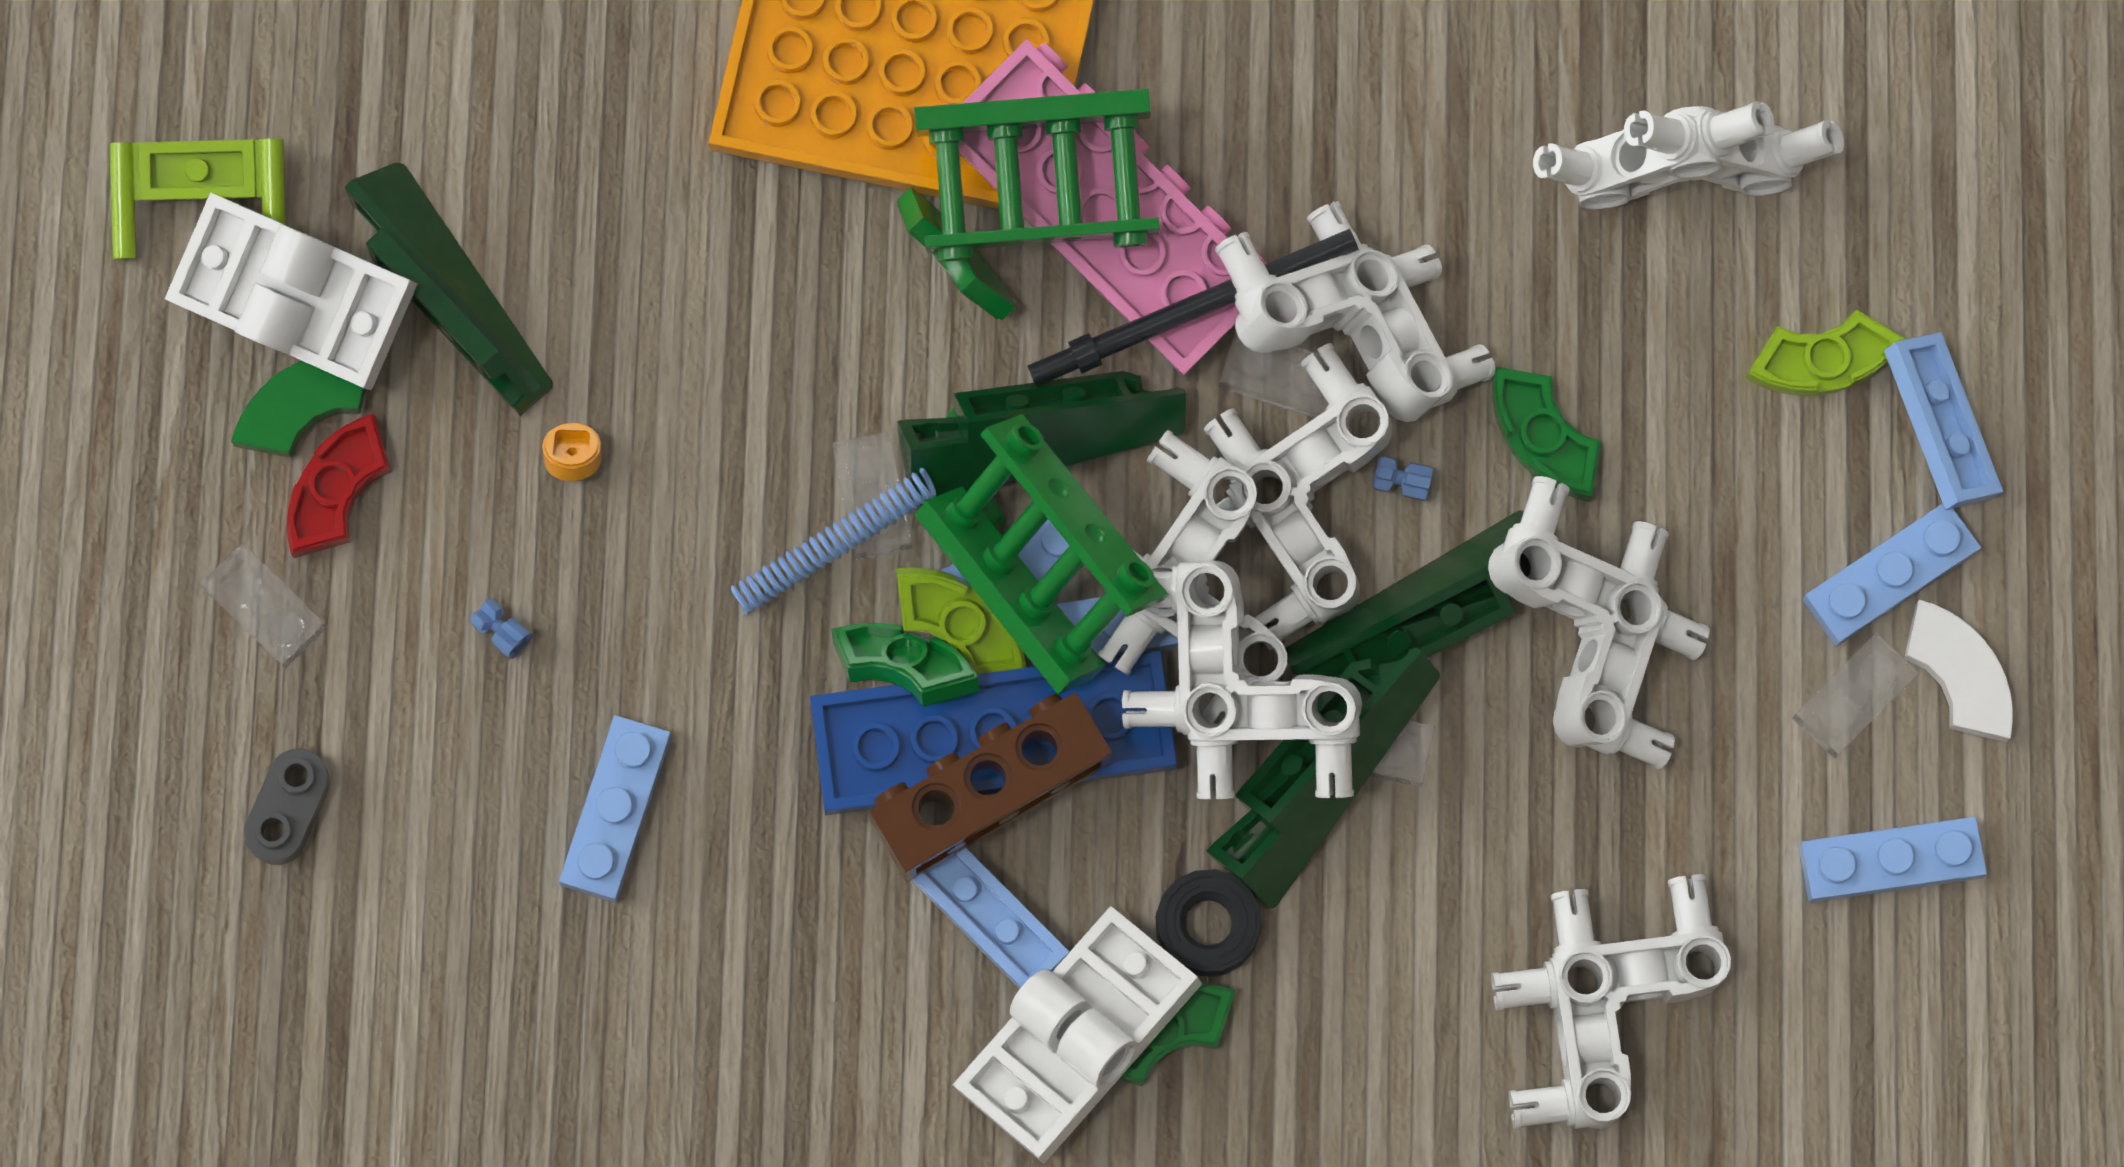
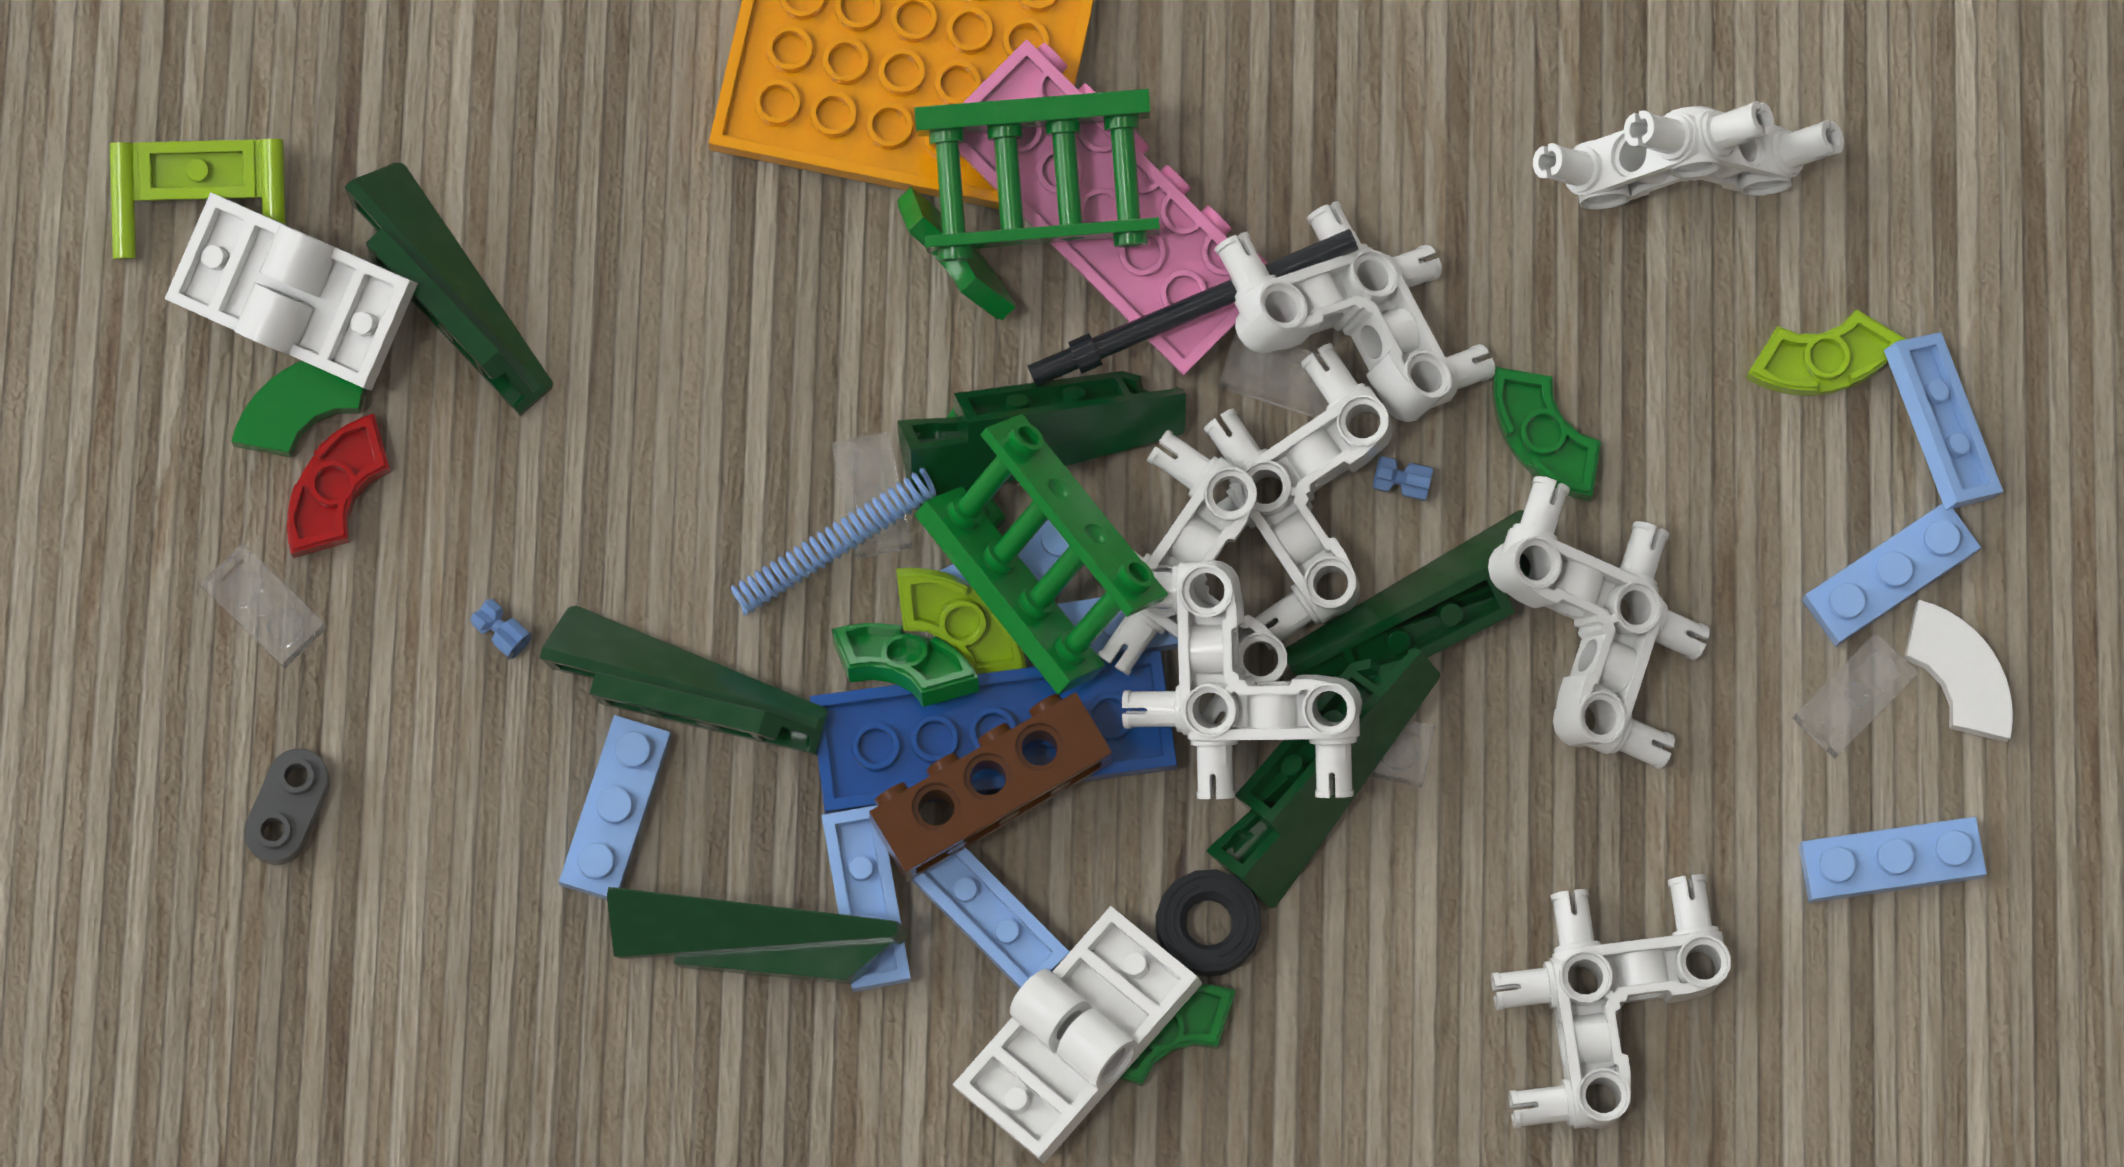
light orange tile [542,423,602,481] -> none
none -> dark green wedge [540,606,828,755]
none -> dark green wedge [607,887,908,984]
none -> light blue plate [821,805,911,992]

